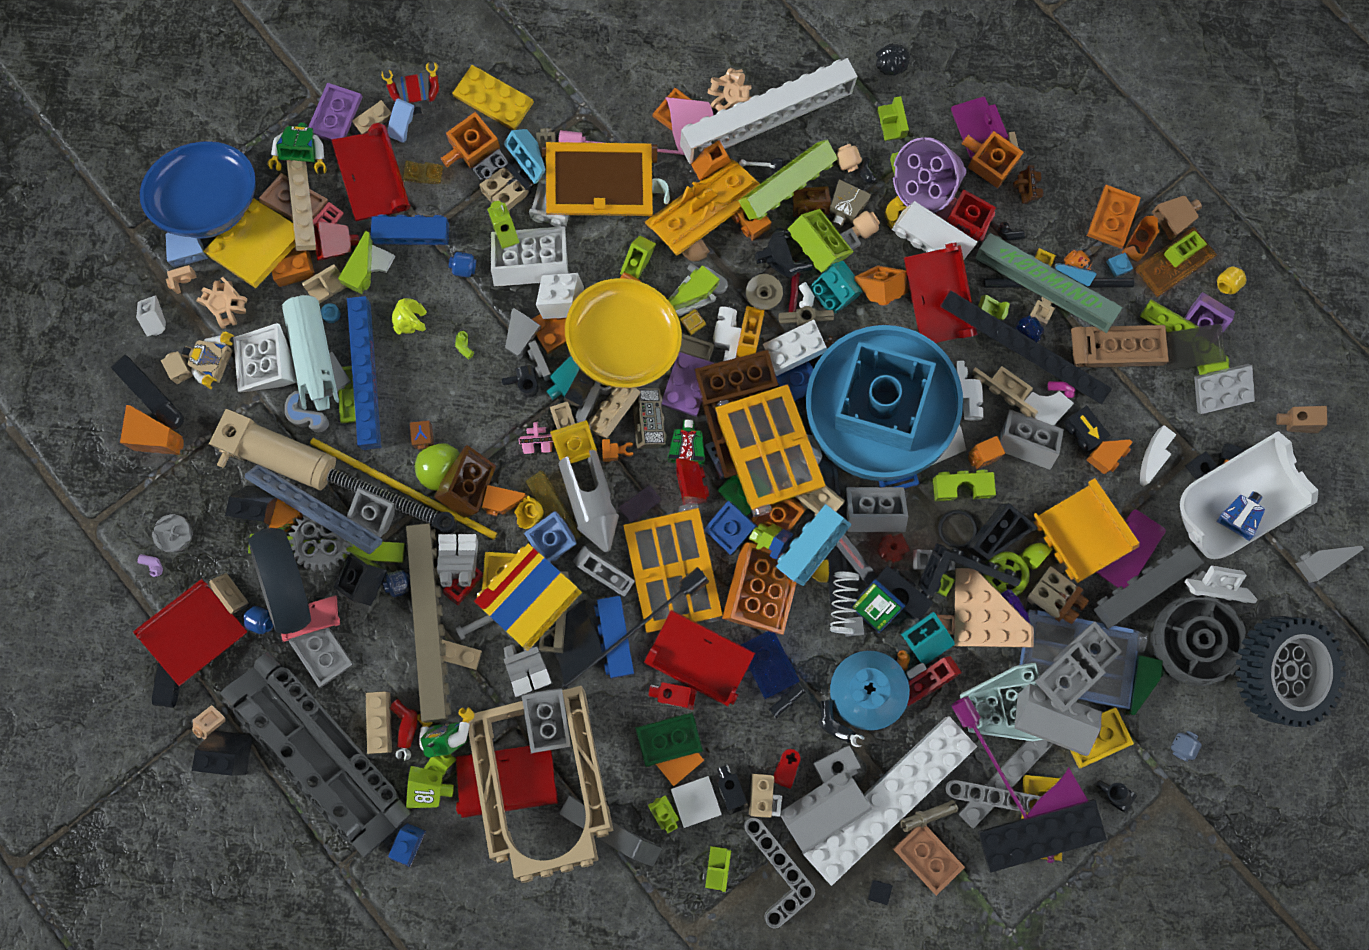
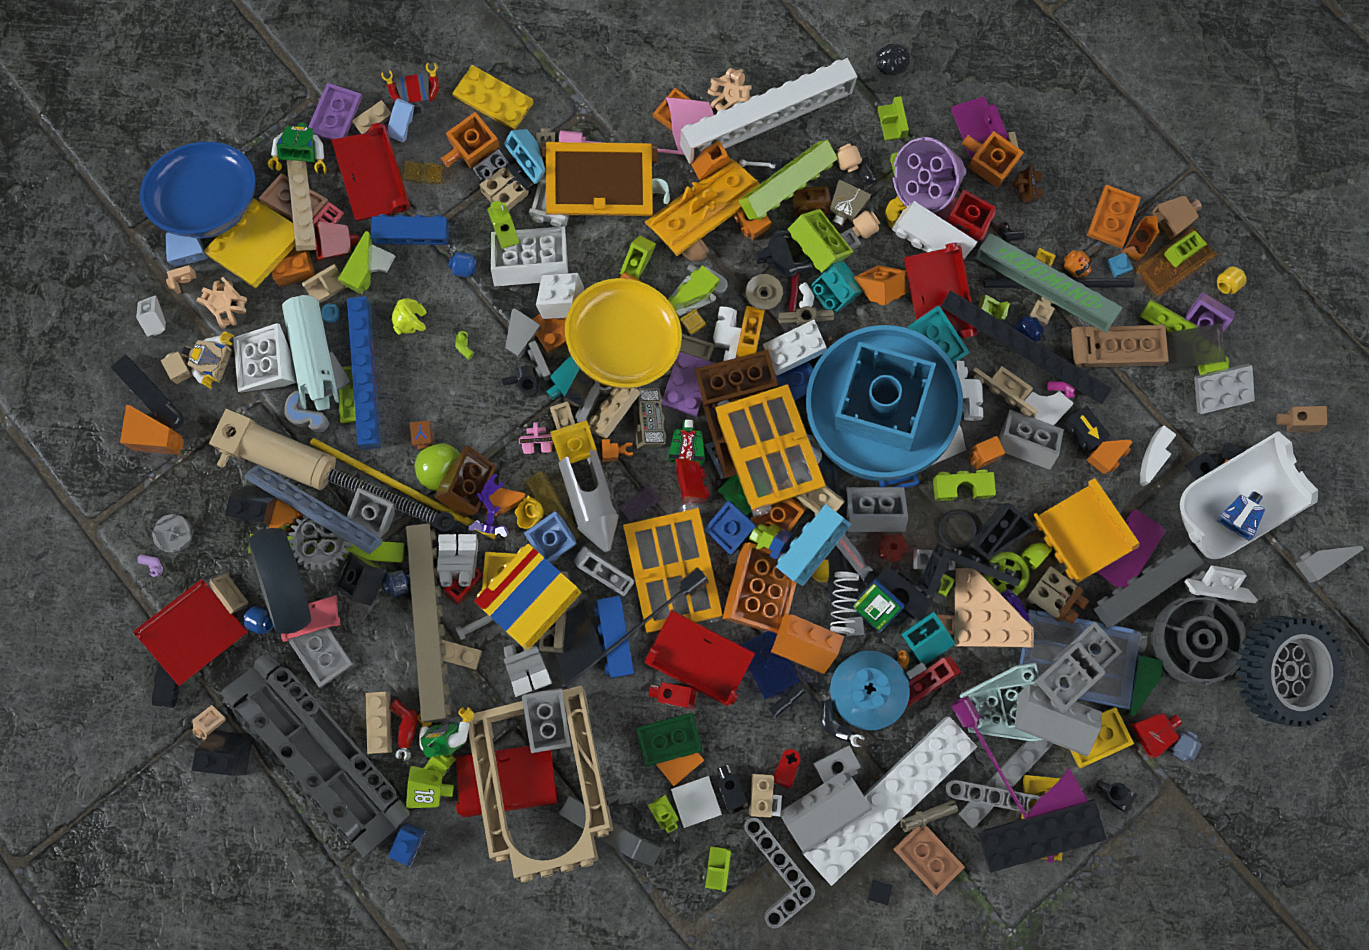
dark azure slope [1055,263,1097,287] -> none
none -> dark purple piece [468,474,509,536]
none -> orange slope [771,614,844,674]
none -> teal plate [907,305,970,364]
none -> red torso [1129,713,1182,758]

